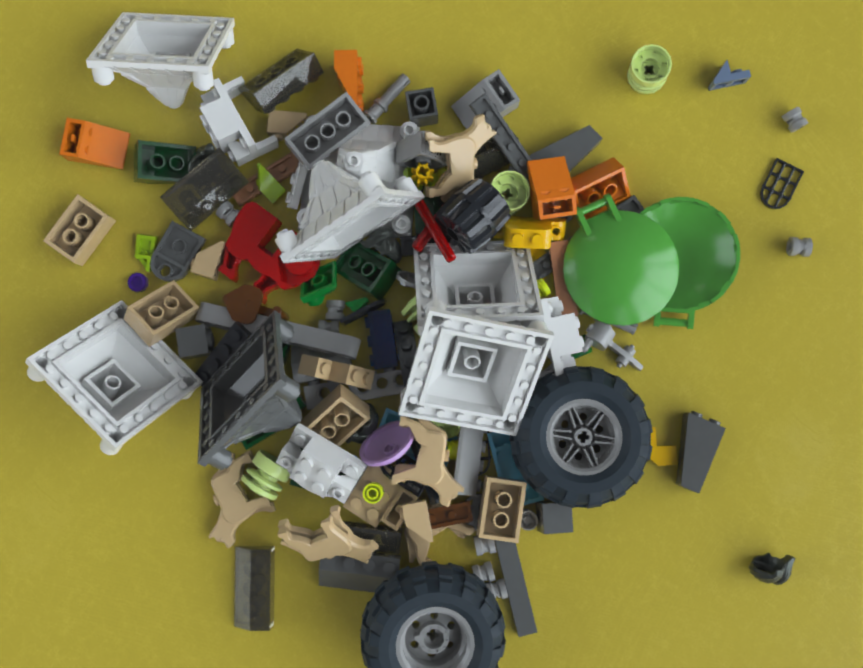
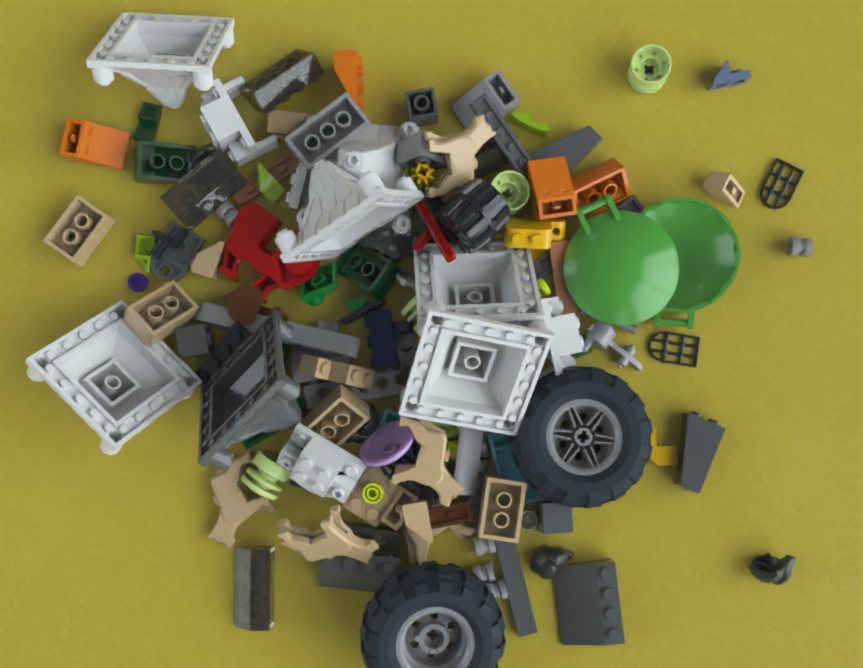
light grey wheel [325,300,345,321] -> none
light grey pin [363,73,410,124] -> none
light grey wheel [782,107,808,133] -> none
none -> dark green slope [133,102,162,142]
none -> black bracket [149,228,190,260]
none -> lime slope [511,111,549,137]
none -> pearl dark grey hair [529,545,574,579]
none -> dark grey slope [554,559,625,646]
none -> black window [648,331,700,367]
none -> tan slope [703,170,746,208]

